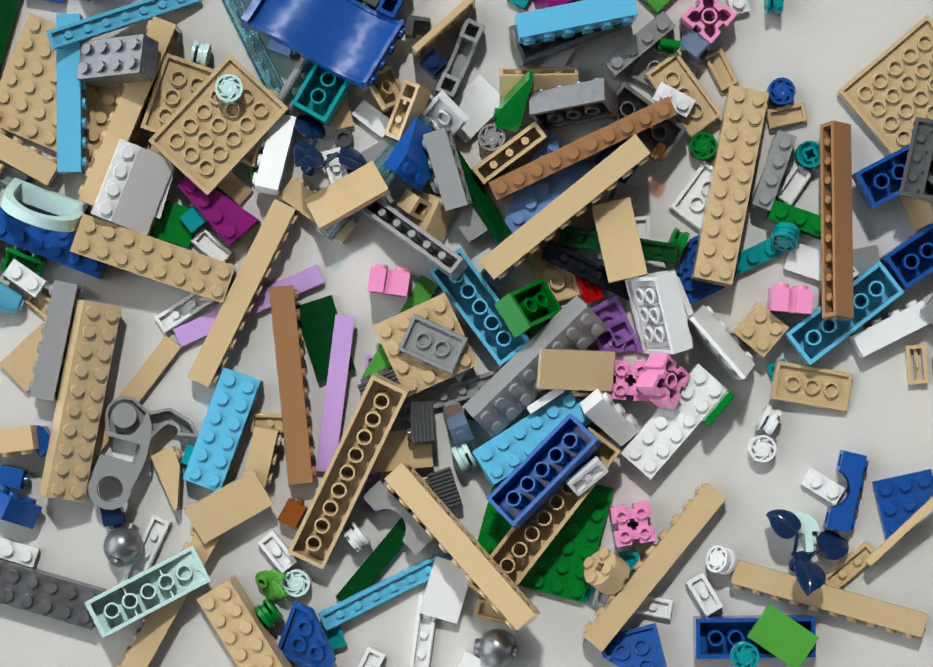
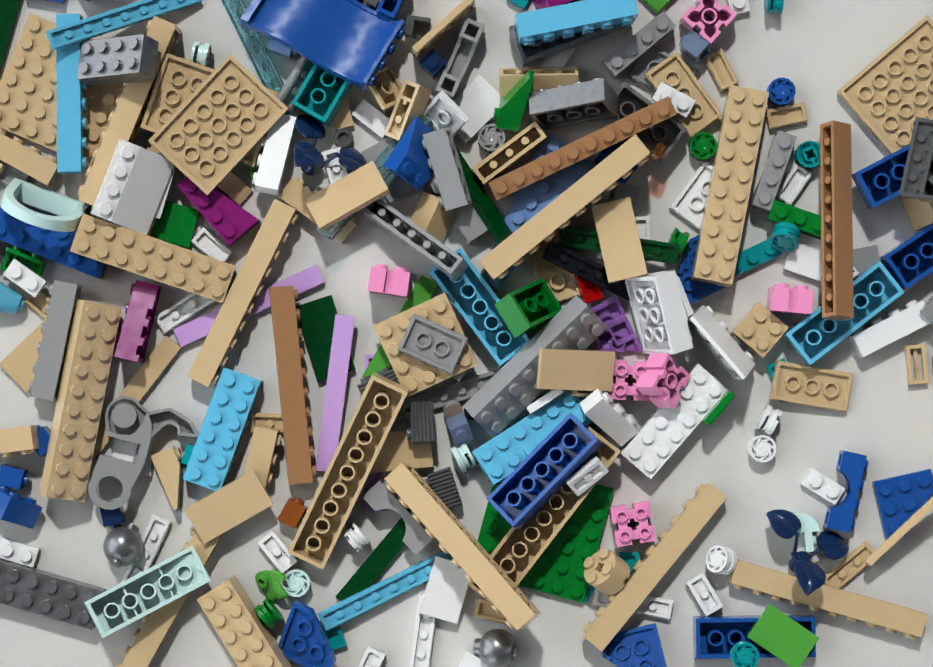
teal tile [179,206,207,233] -> none
light aqua wheel [215,74,243,103] -> none
tan brick [397,189,432,221] -> none
green tile [656,38,680,53] -> none
none -> magenta wedge [114,280,162,363]

